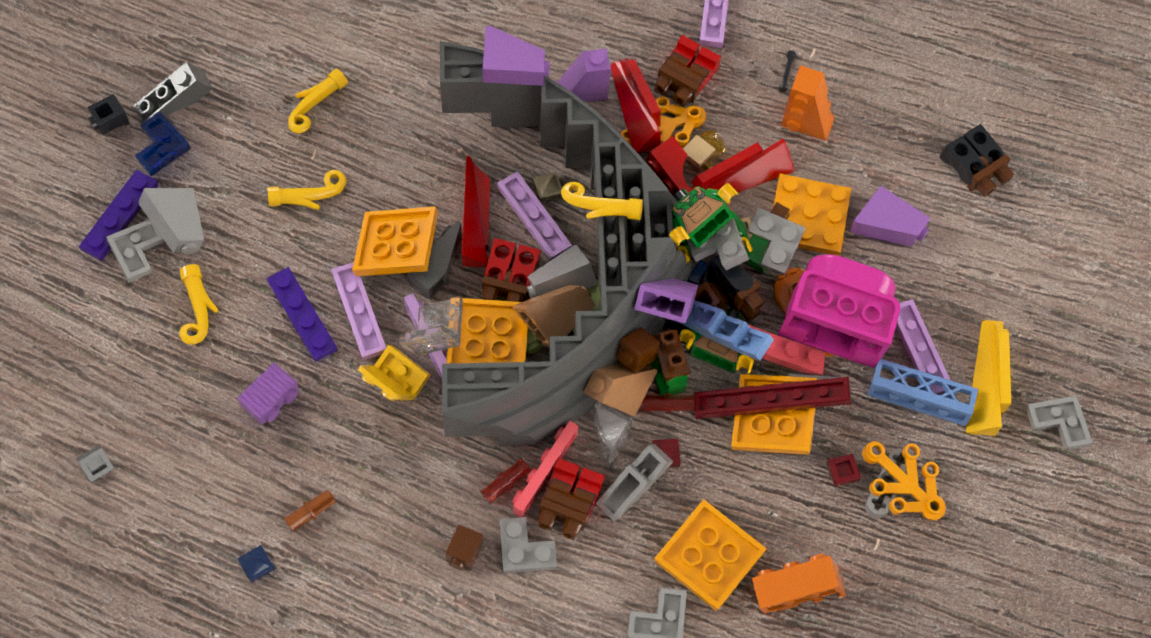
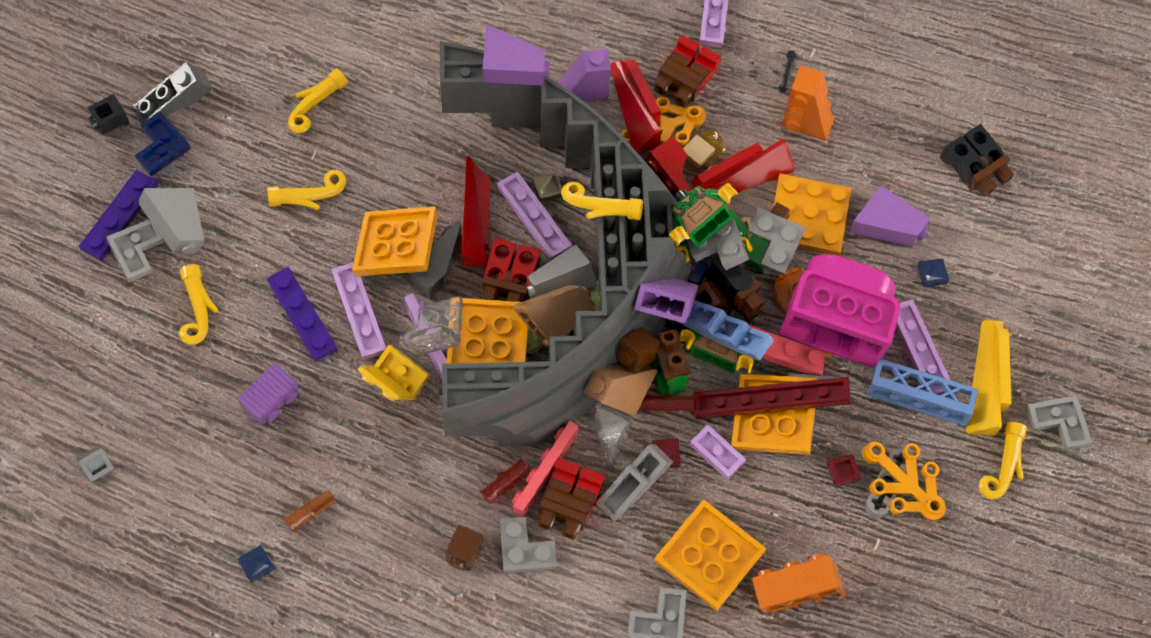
none -> lavender plate [689,425,746,480]
none -> dark blue tile [917,258,949,287]
none -> yellow plant [979,422,1027,500]

